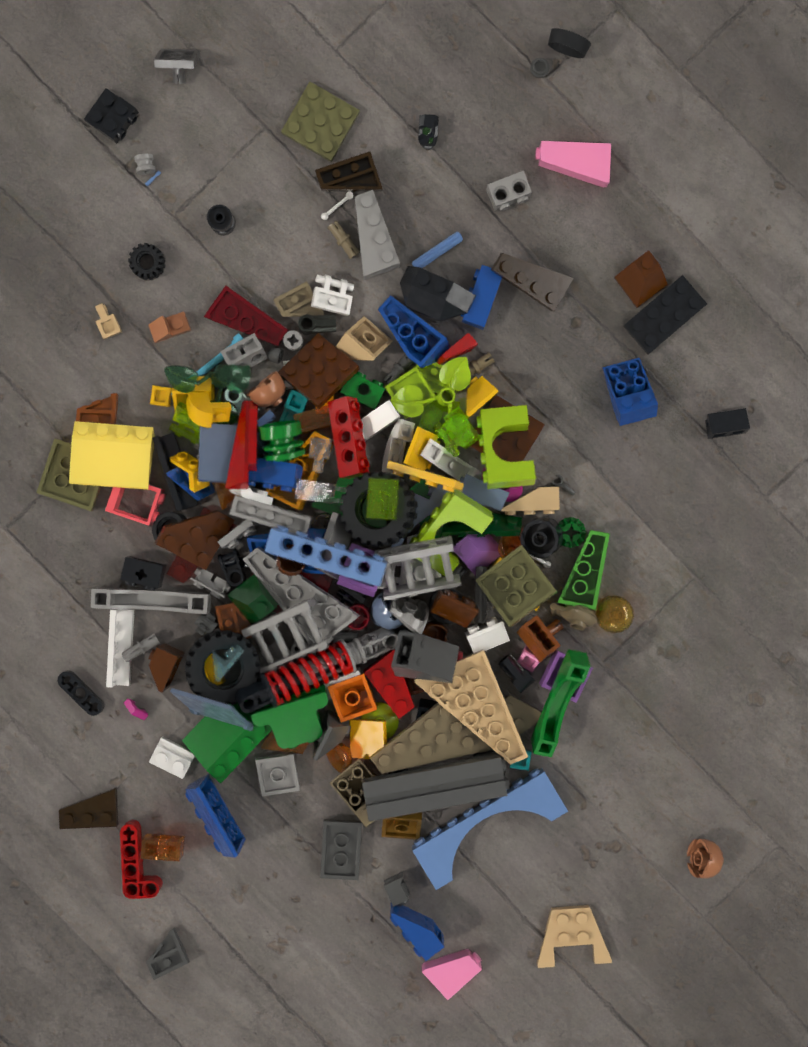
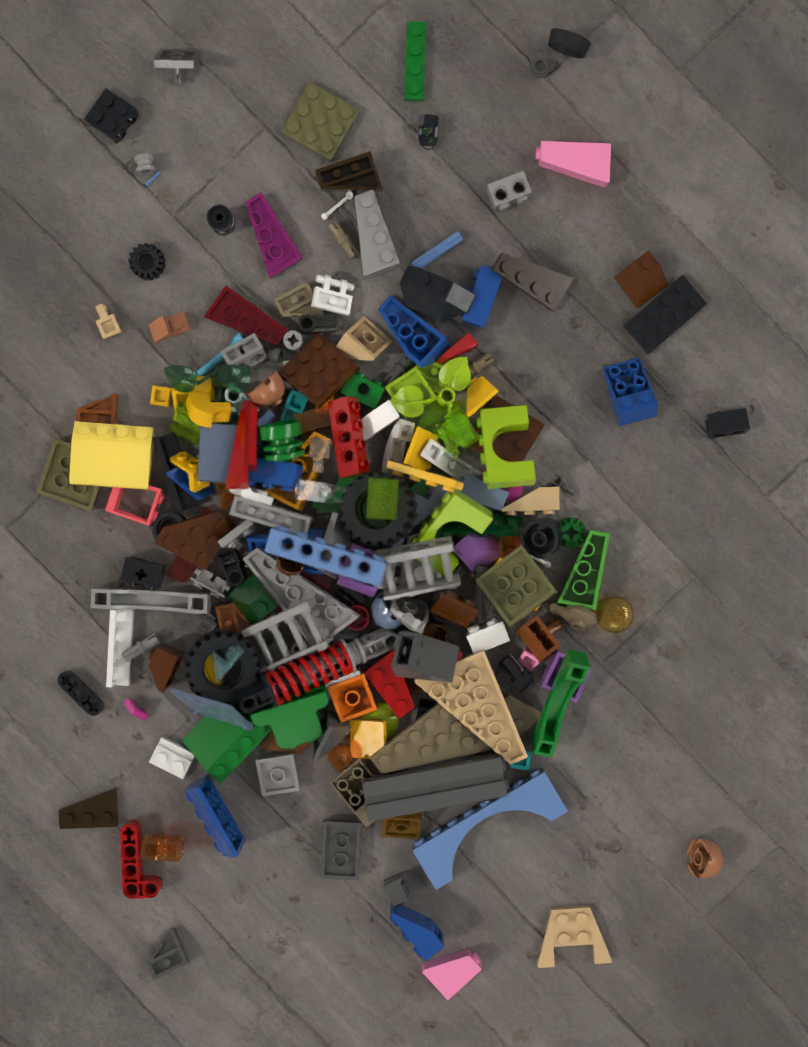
none -> magenta wing [245,193,303,279]
none -> green plate [404,21,426,102]

